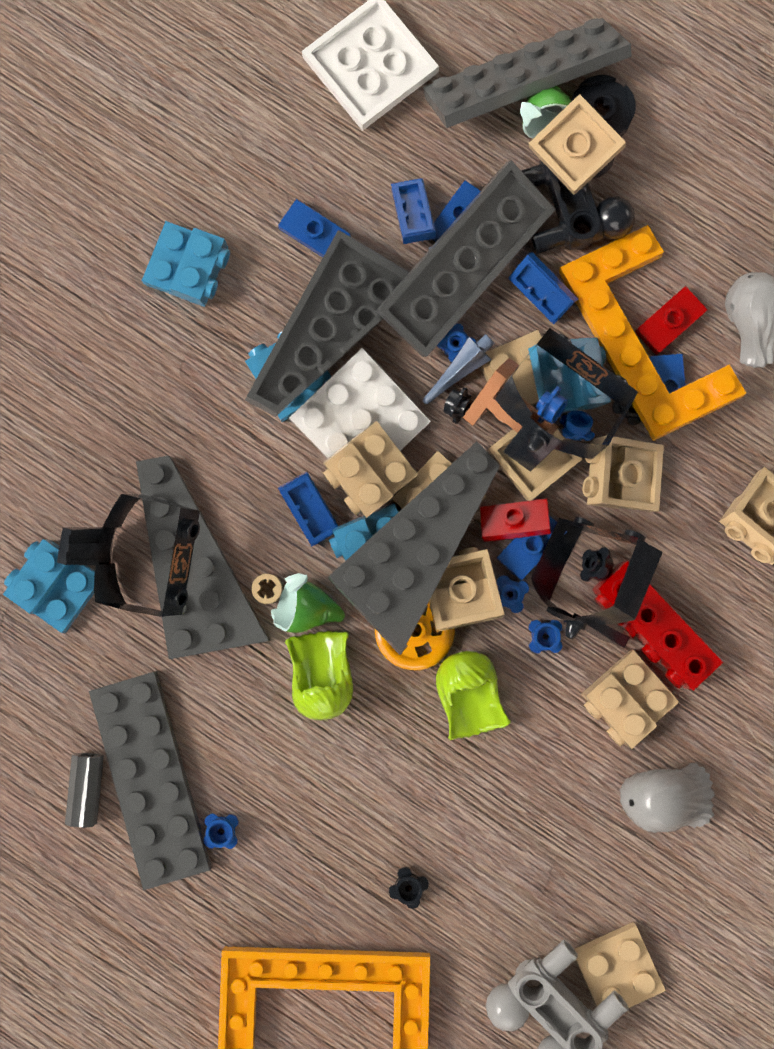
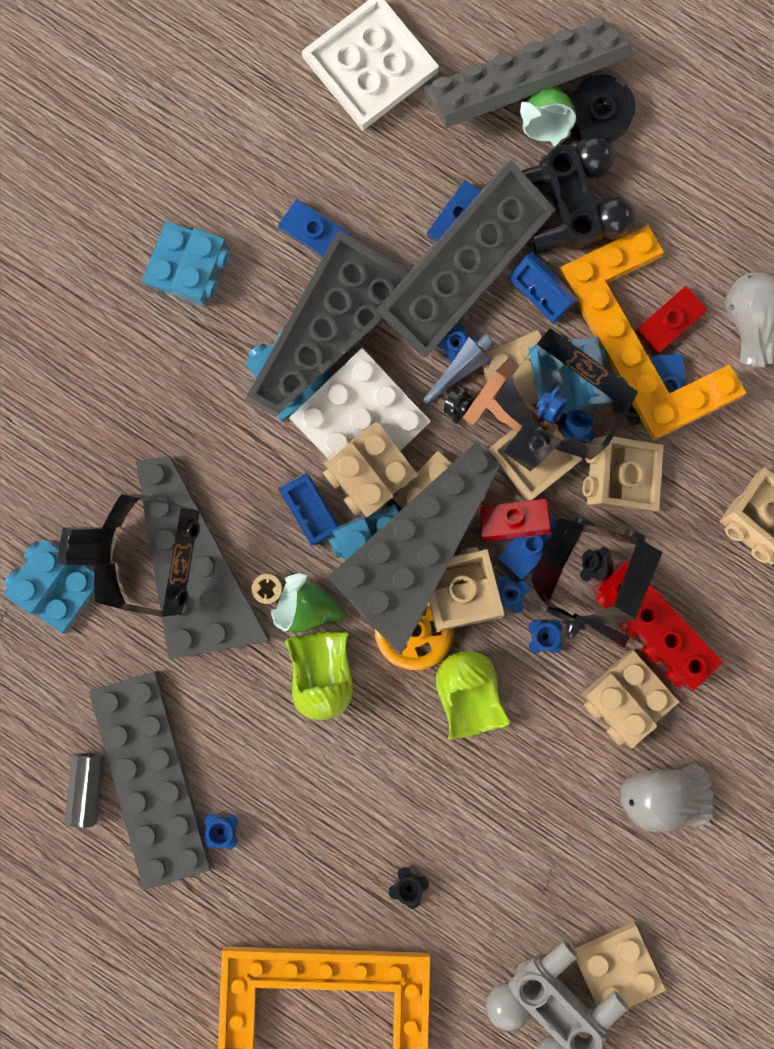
blue plate [391,178,436,244] -> none
tan plate [528,94,626,195] -> none

